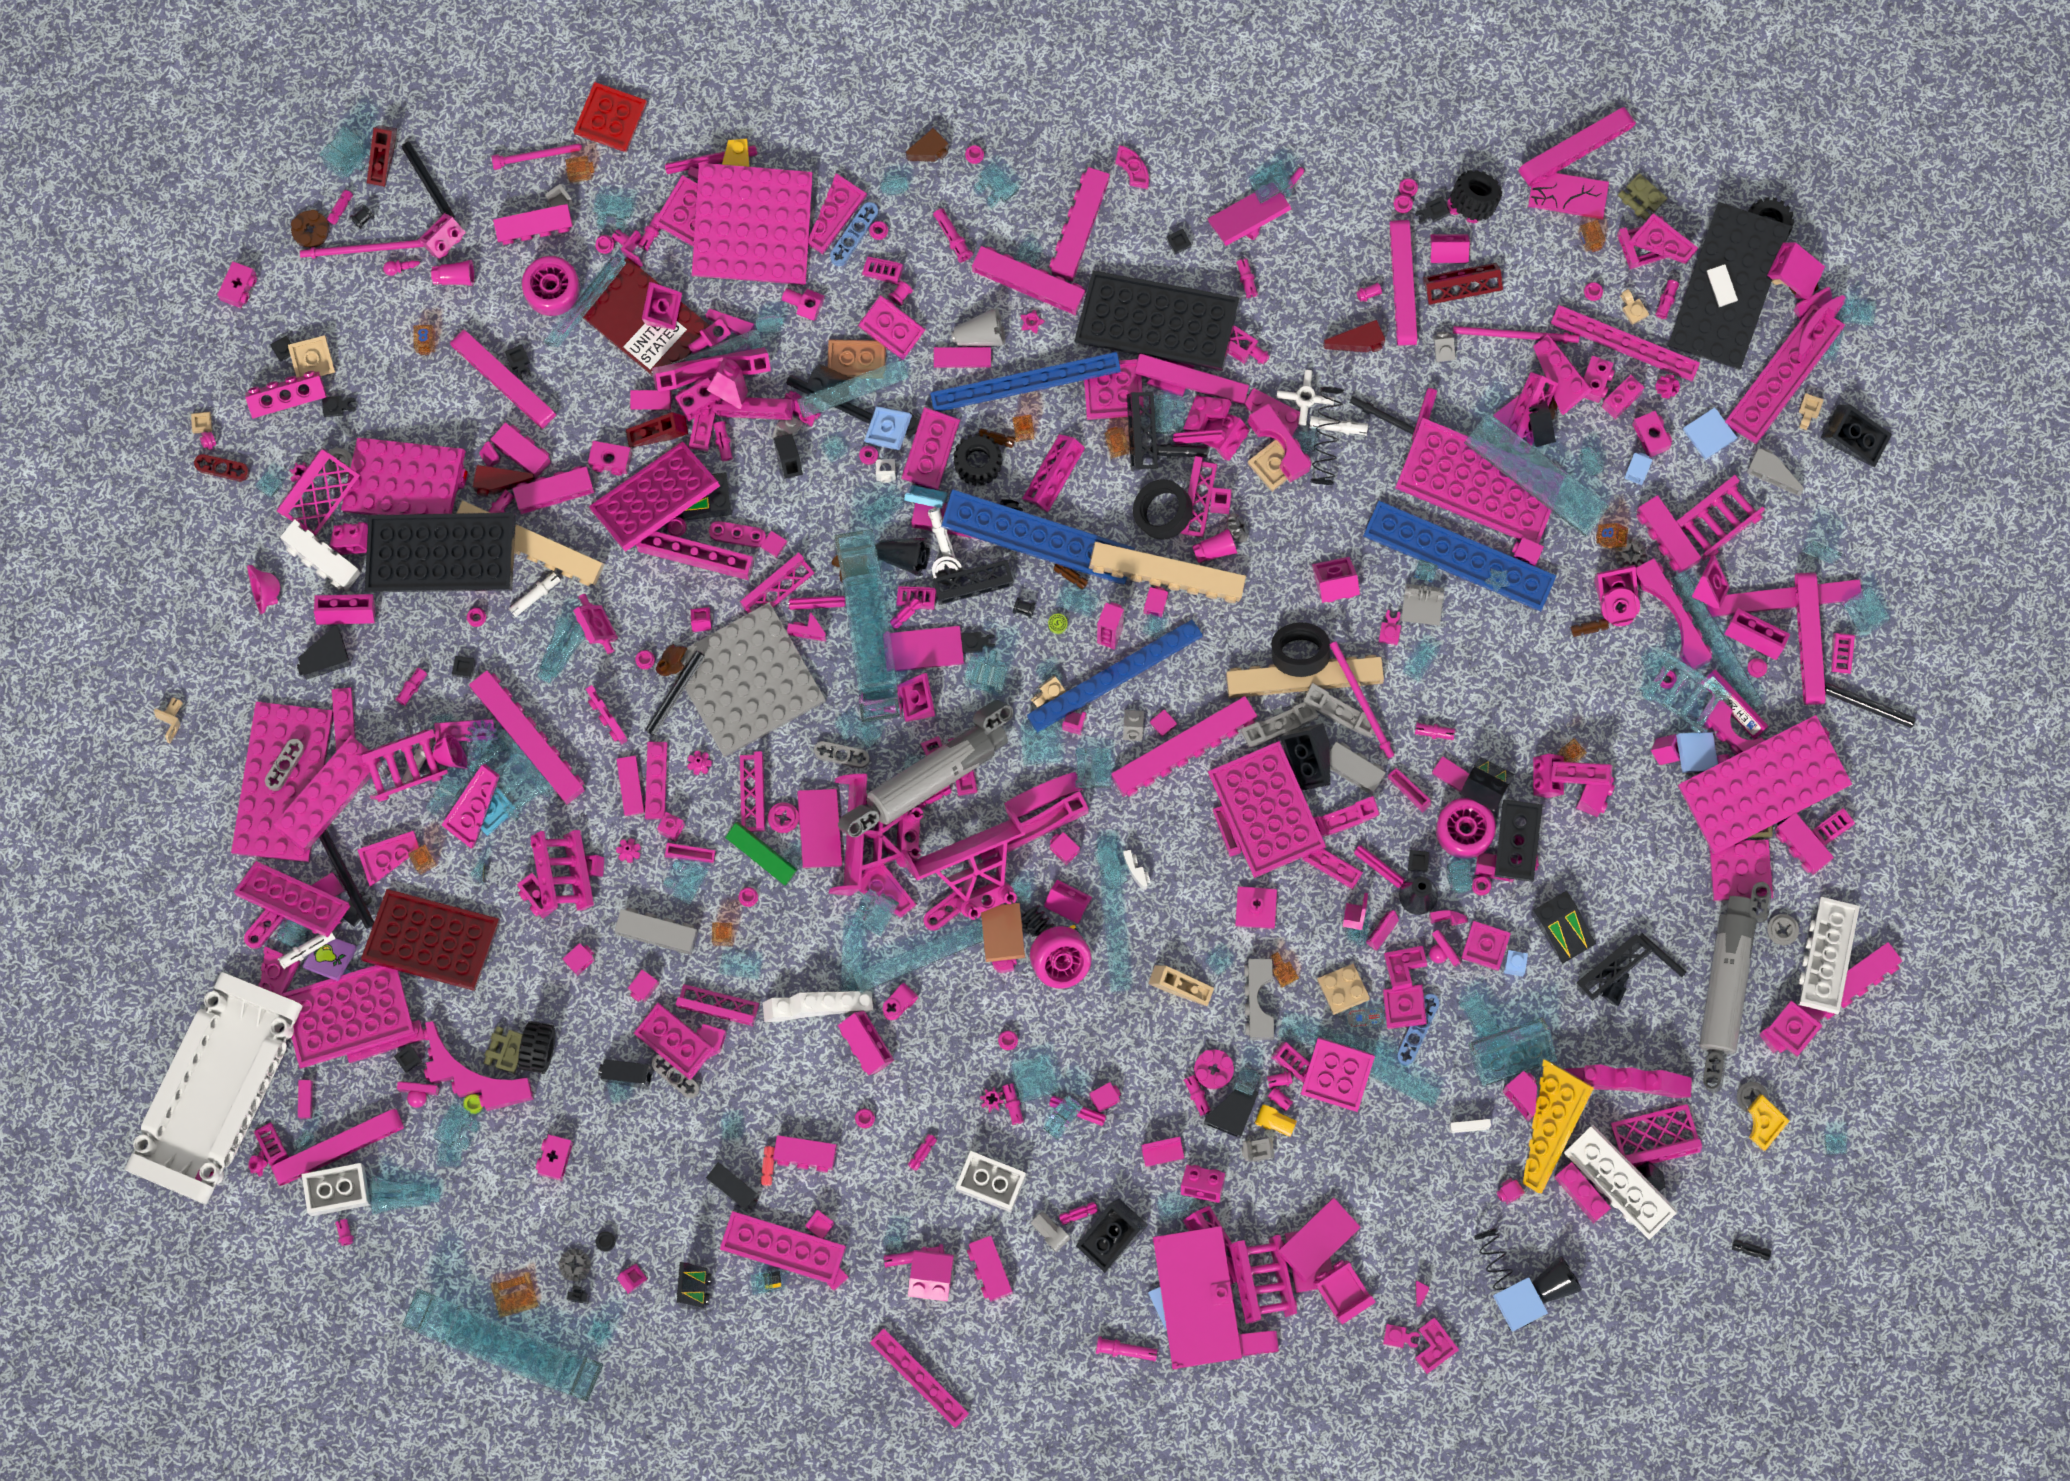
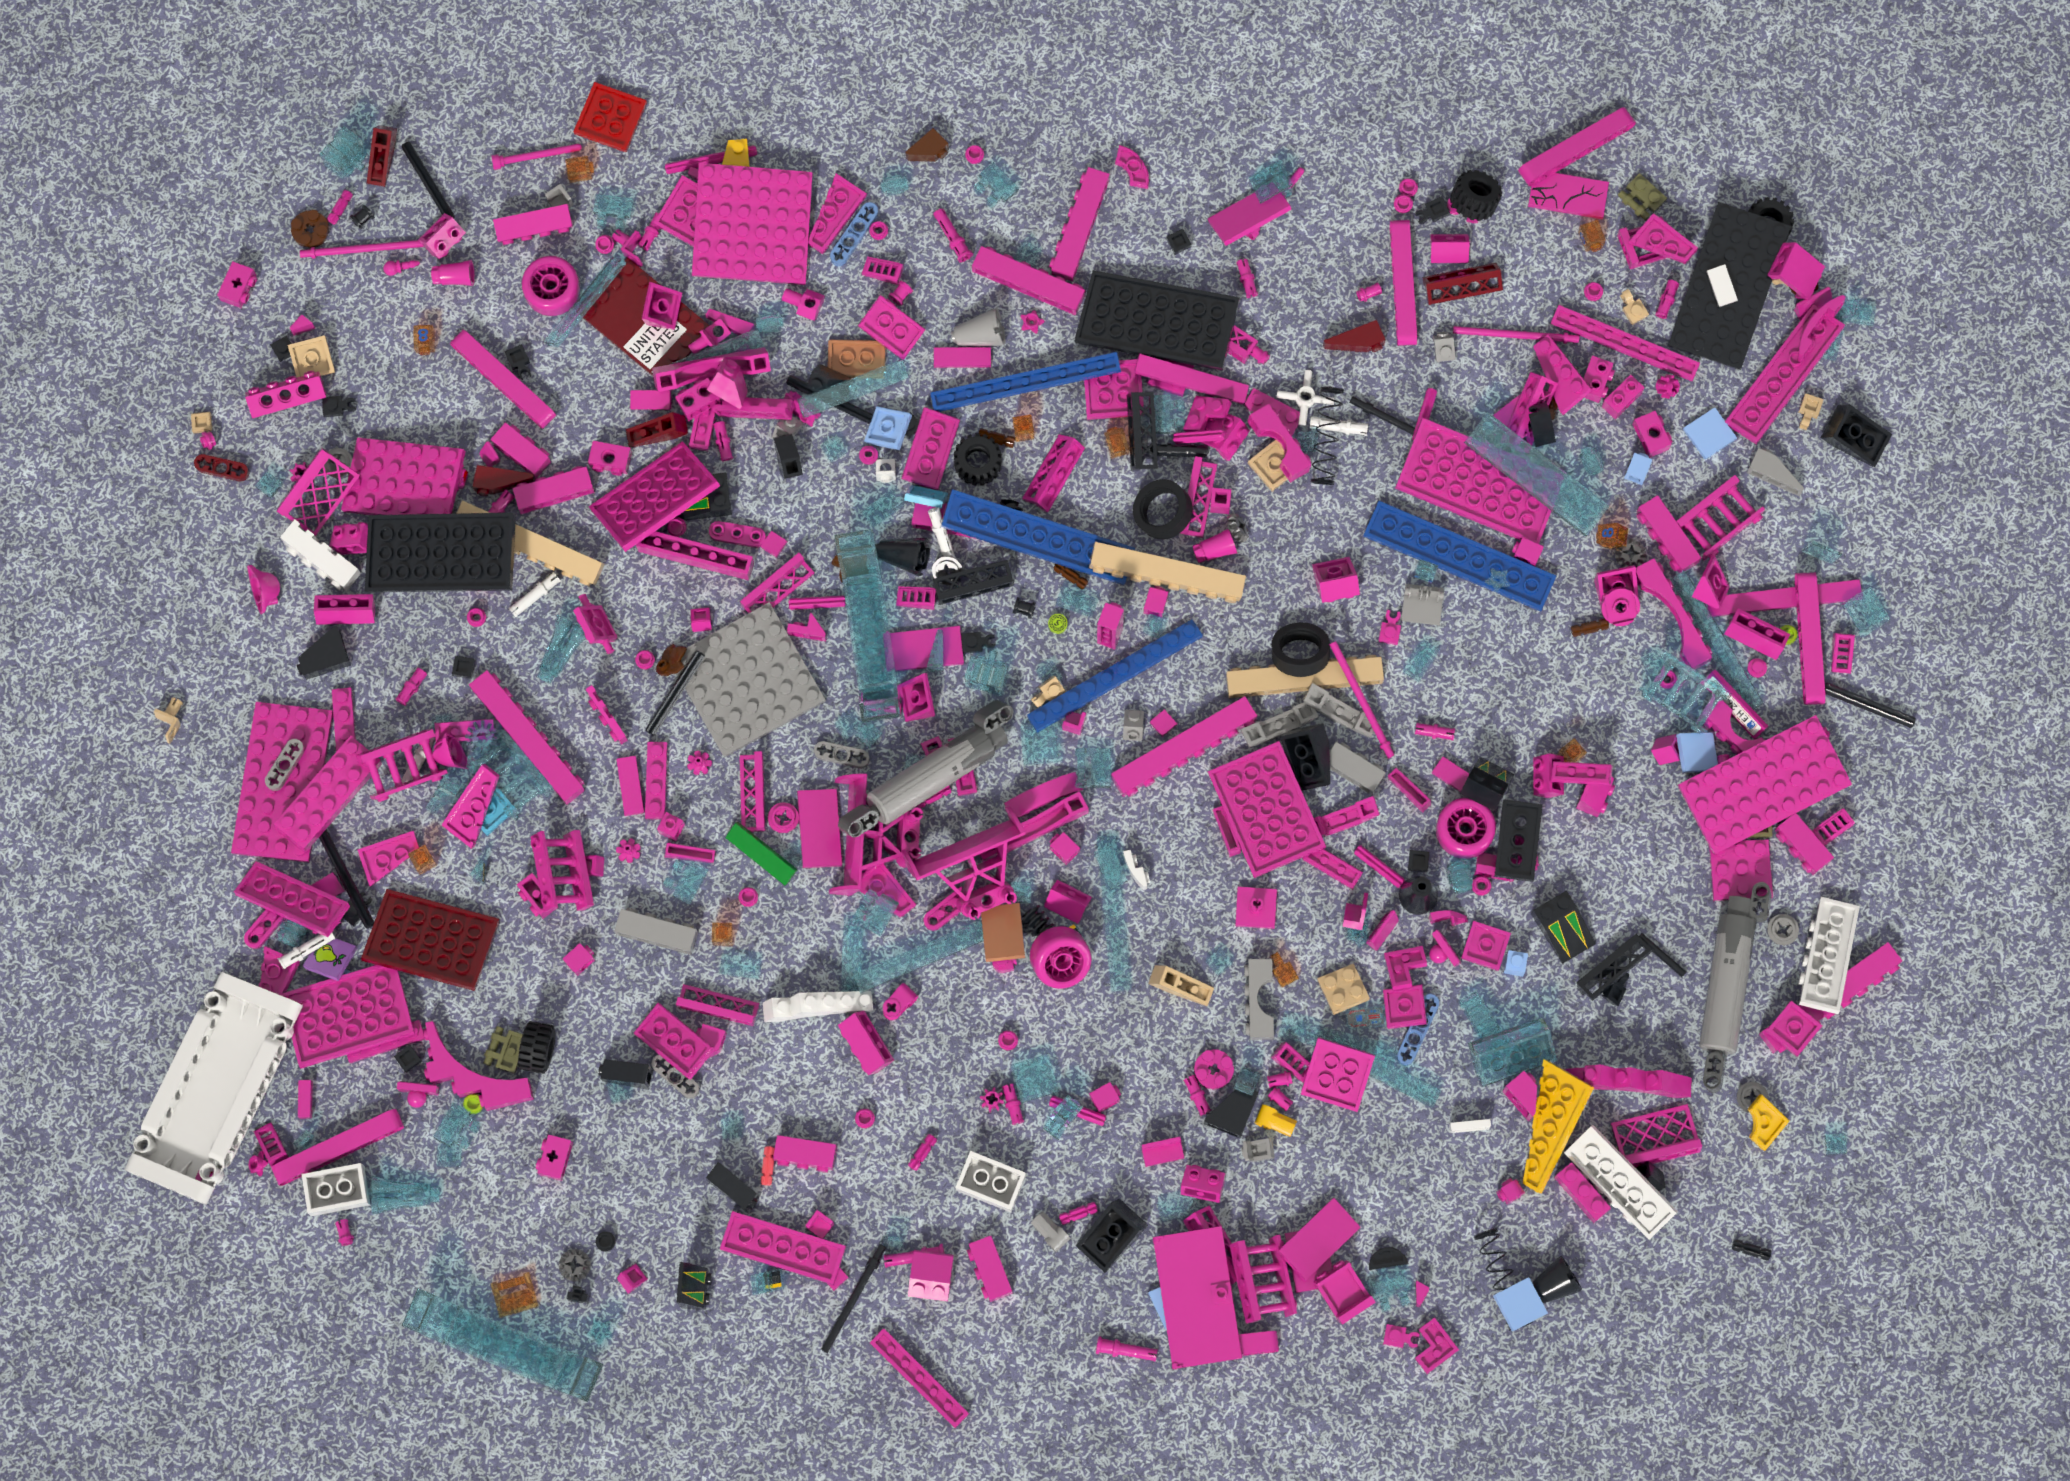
dark pink brick [628,970,659,1002] -> none
dark pink axle [890,597,923,628] -> none
none -> dark pink slope [289,315,315,336]
none -> black bar [821,1244,886,1353]
none -> clear light blue slope [927,629,944,672]
none -> clear light blue plate [1367,1269,1411,1313]
none -> black plate [1369,1247,1409,1271]
none -> lime tile [1780,625,1797,645]

